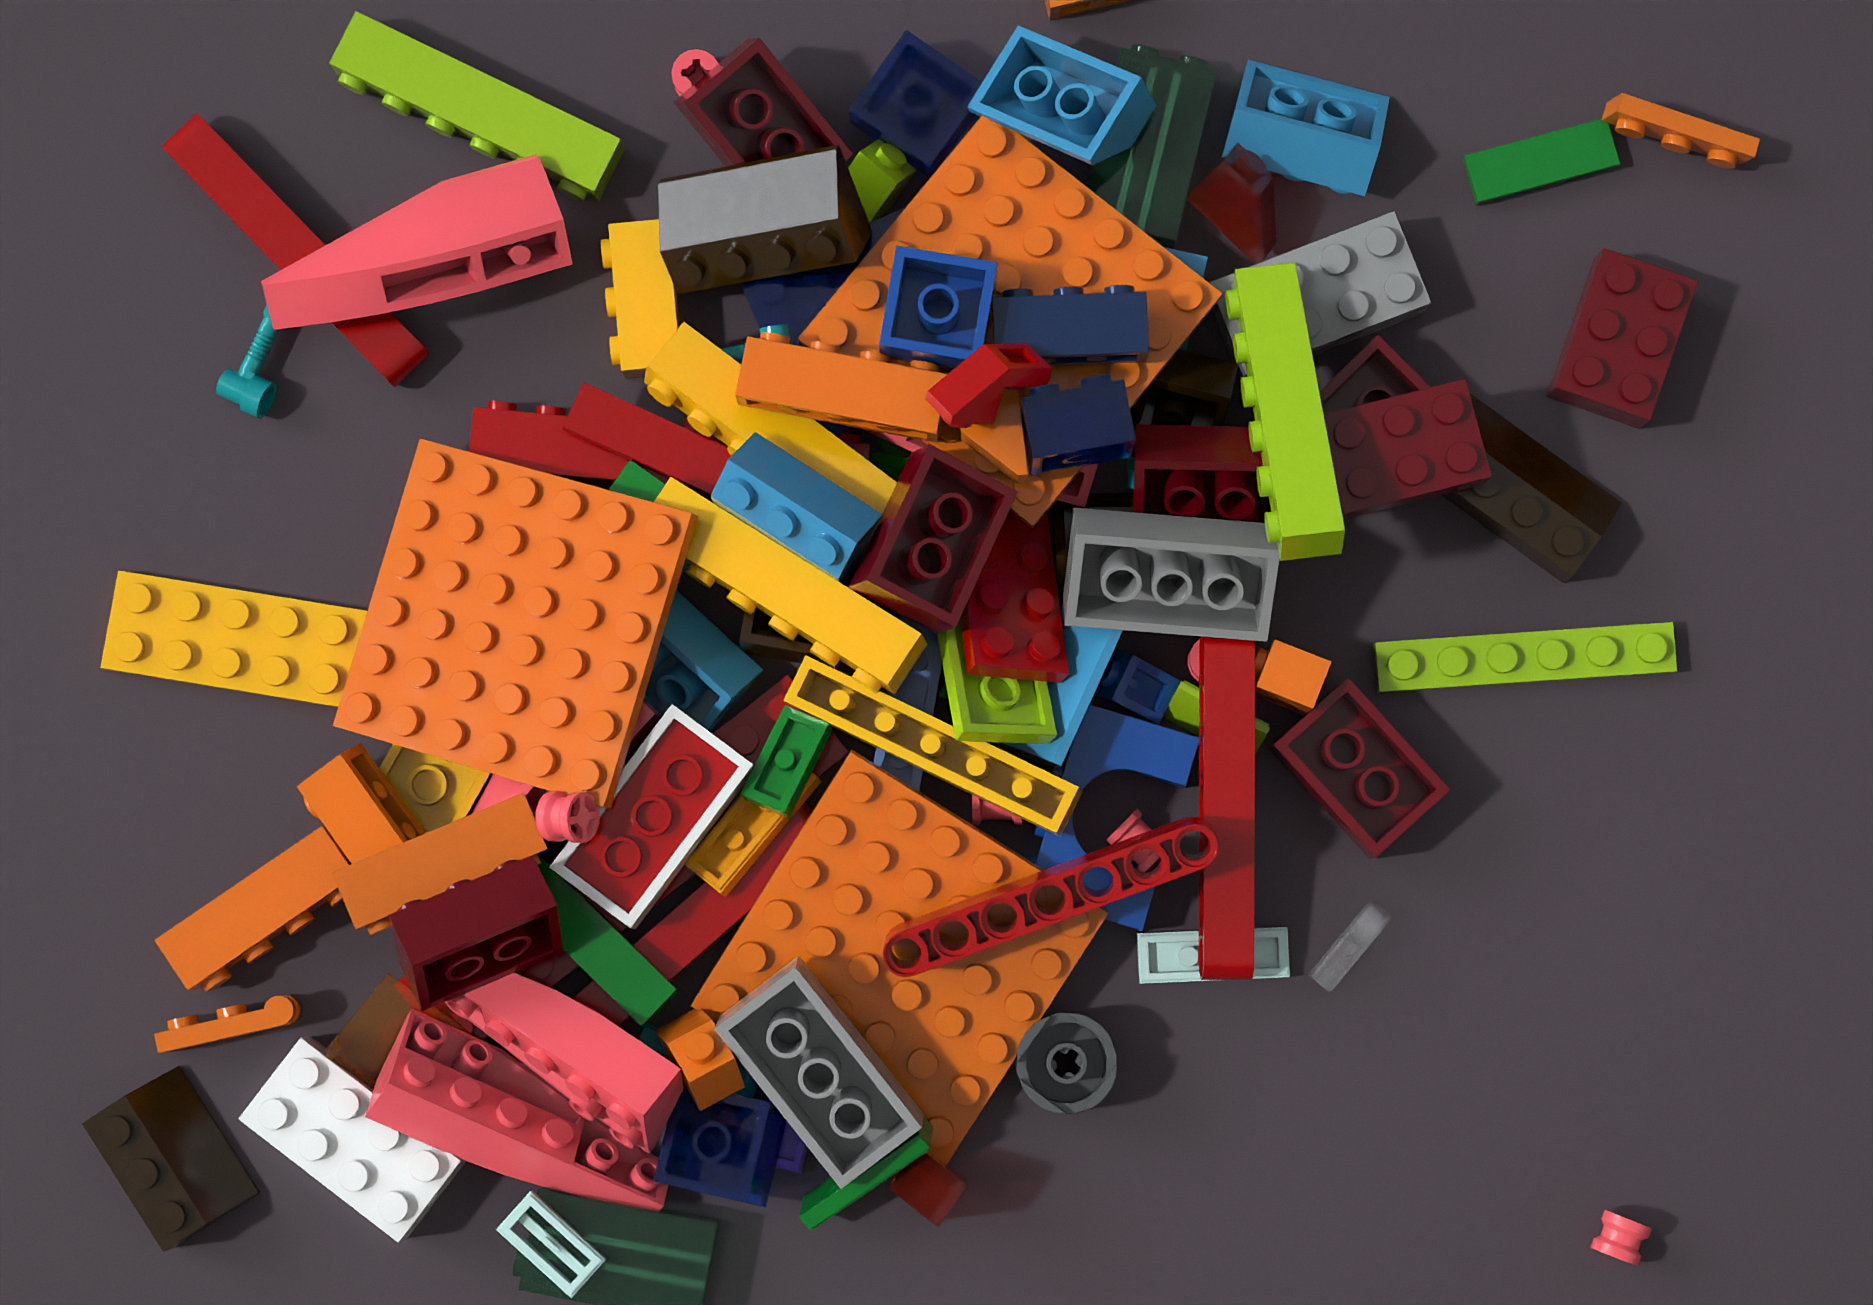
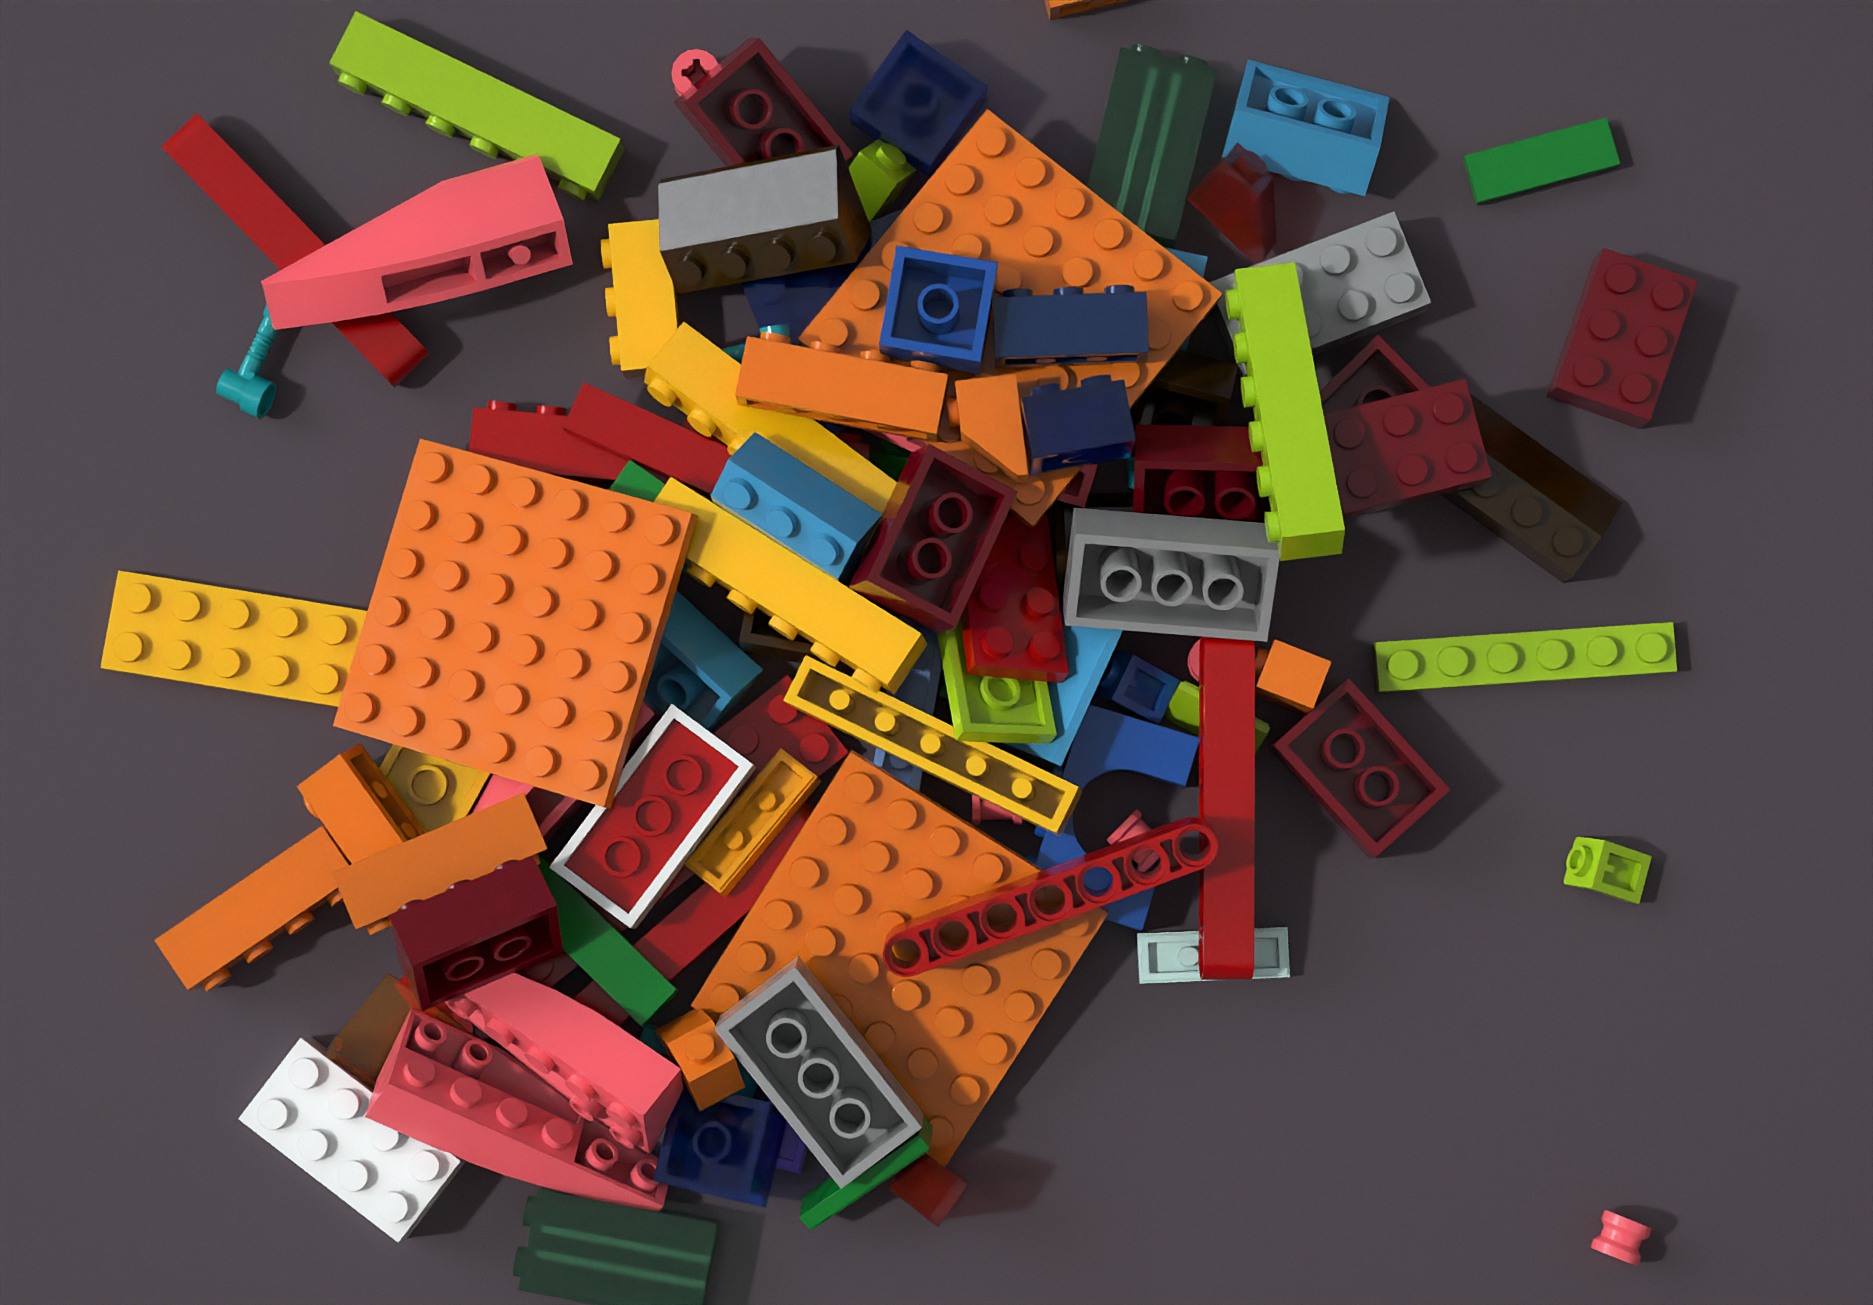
dark brown slope [82,1066,260,1252] -> none
orange plate [154,995,302,1053] -> none
light aqua tile [496,1190,607,1298] -> none
coral wheel [535,791,600,843] -> none
green plate [740,705,833,819] -> none
red slope [925,343,1053,428] -> none
dark azure slope [967,25,1157,165] -> none
dark grey brick [1015,1012,1117,1114] -> none
clear piece [1307,899,1392,992] -> none
orange plate [1601,93,1760,169] -> none
none -> lime bracket [1564,837,1652,904]

